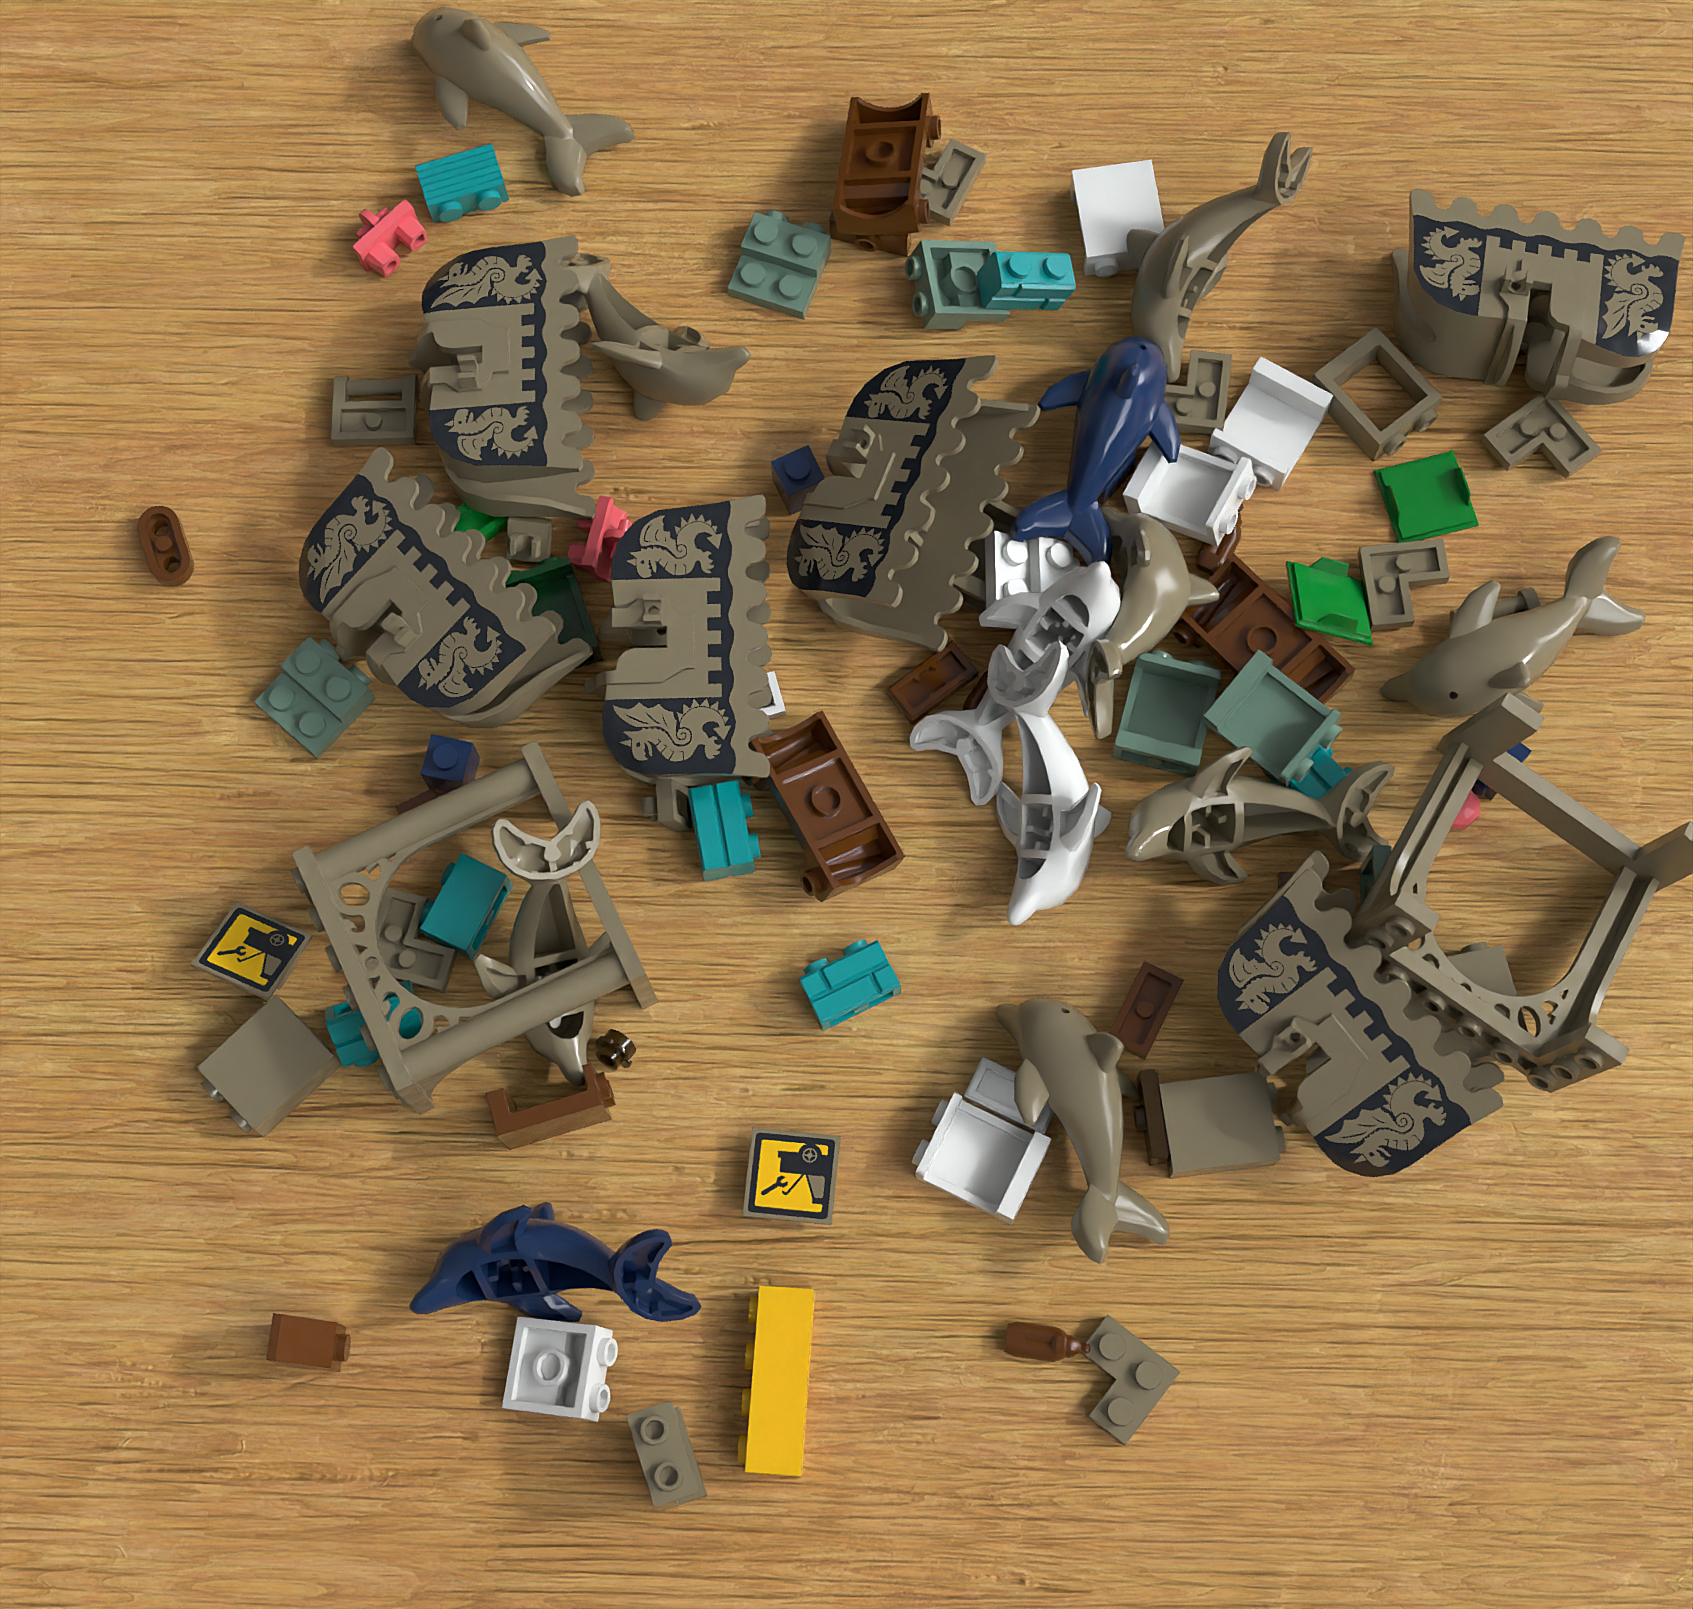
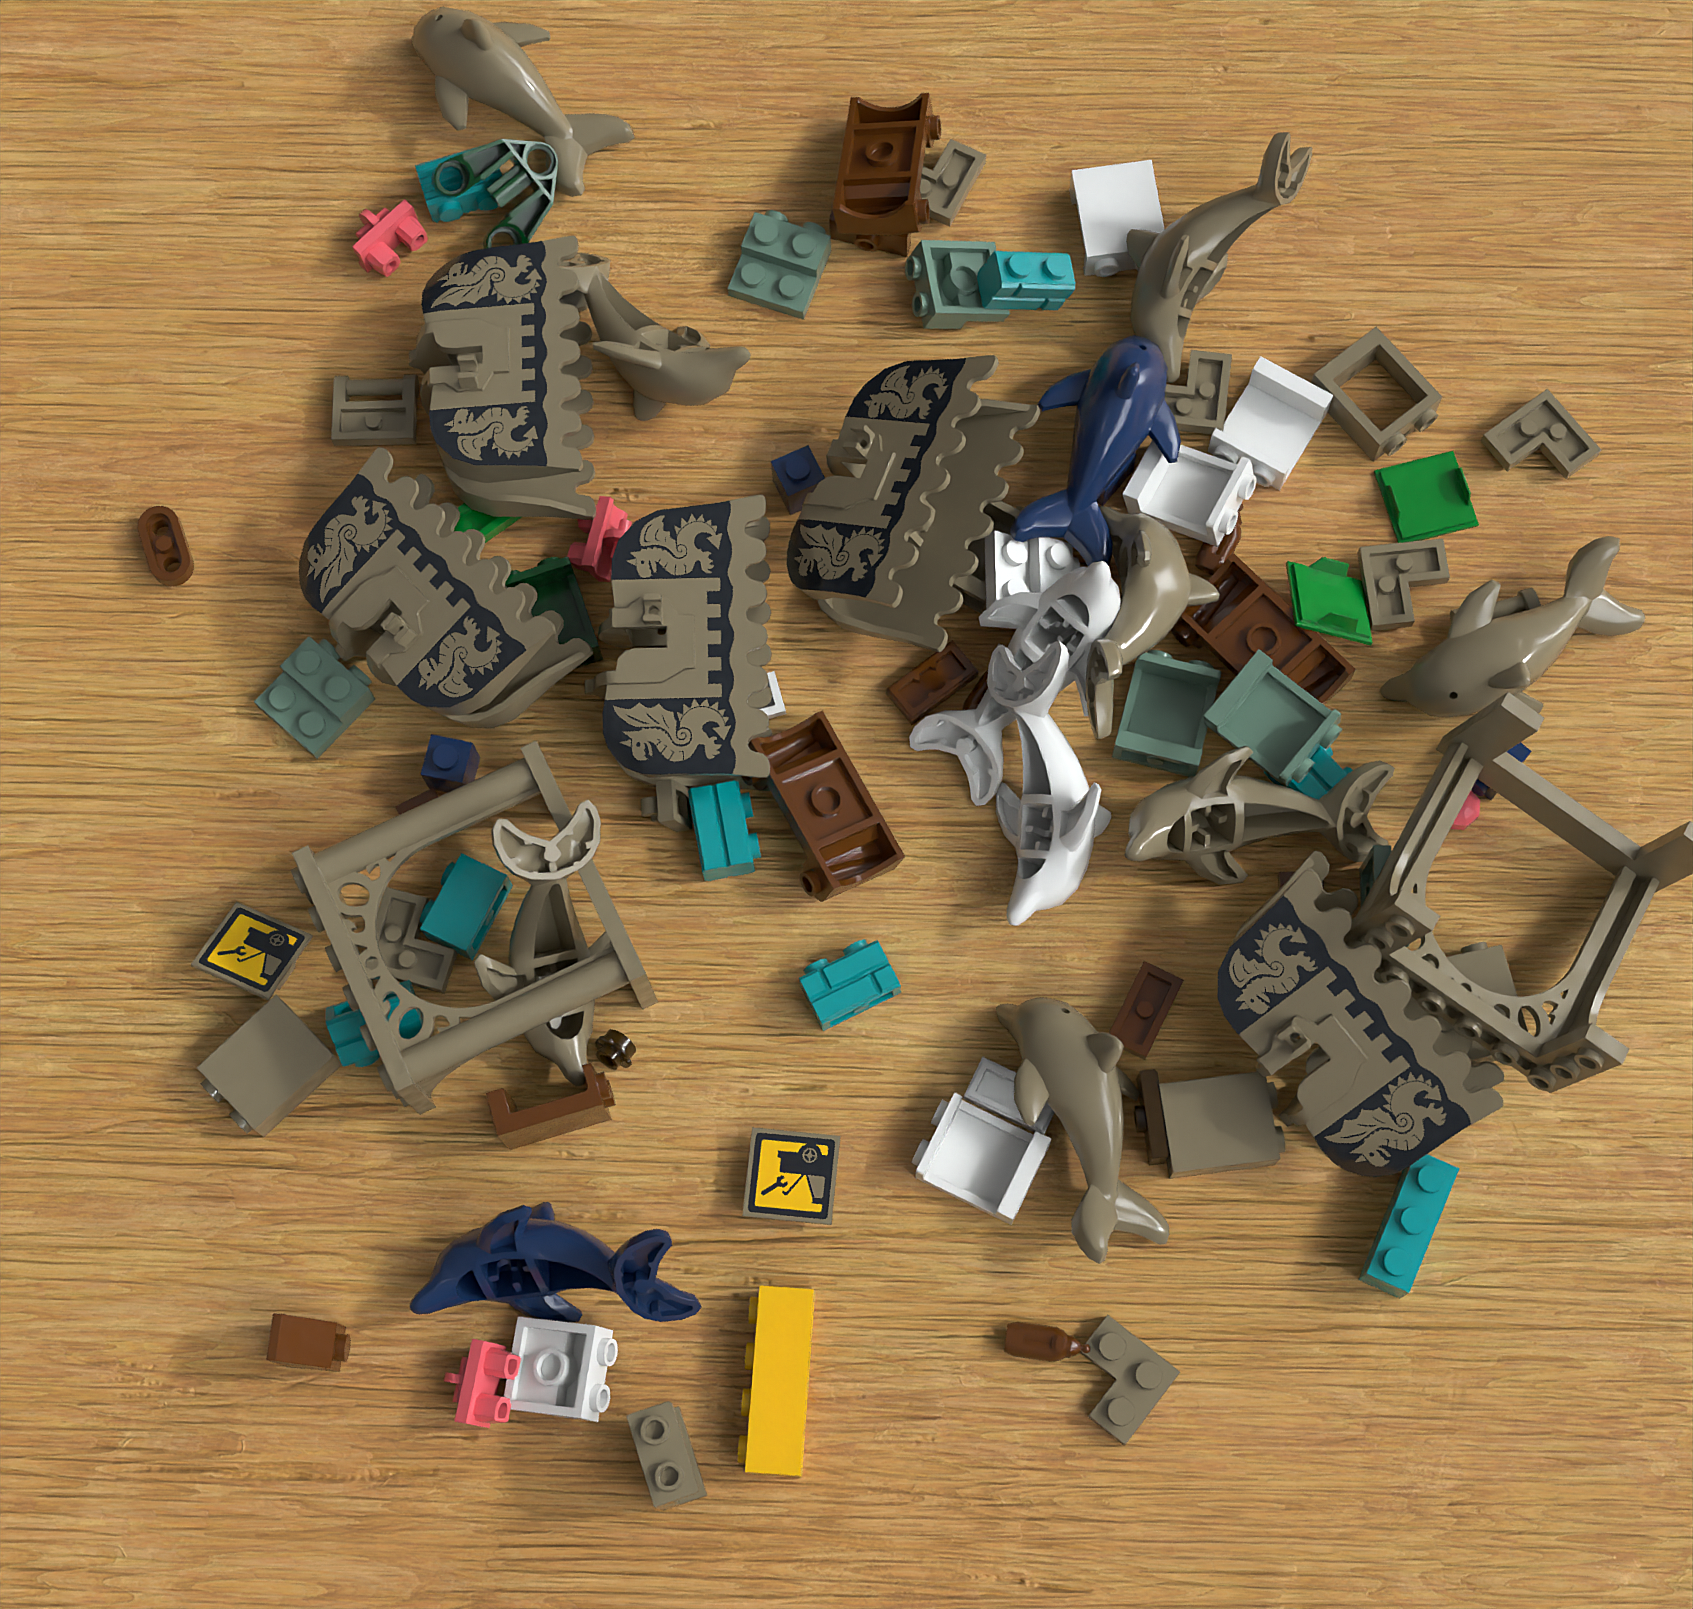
dark tan tile [506,517,552,562] -> none
dark tan animal [1392,189,1685,405] -> none
none -> dark green connector [431,139,558,249]
none -> coral hips [444,1339,521,1428]
none -> teal brick [1358,1154,1460,1299]

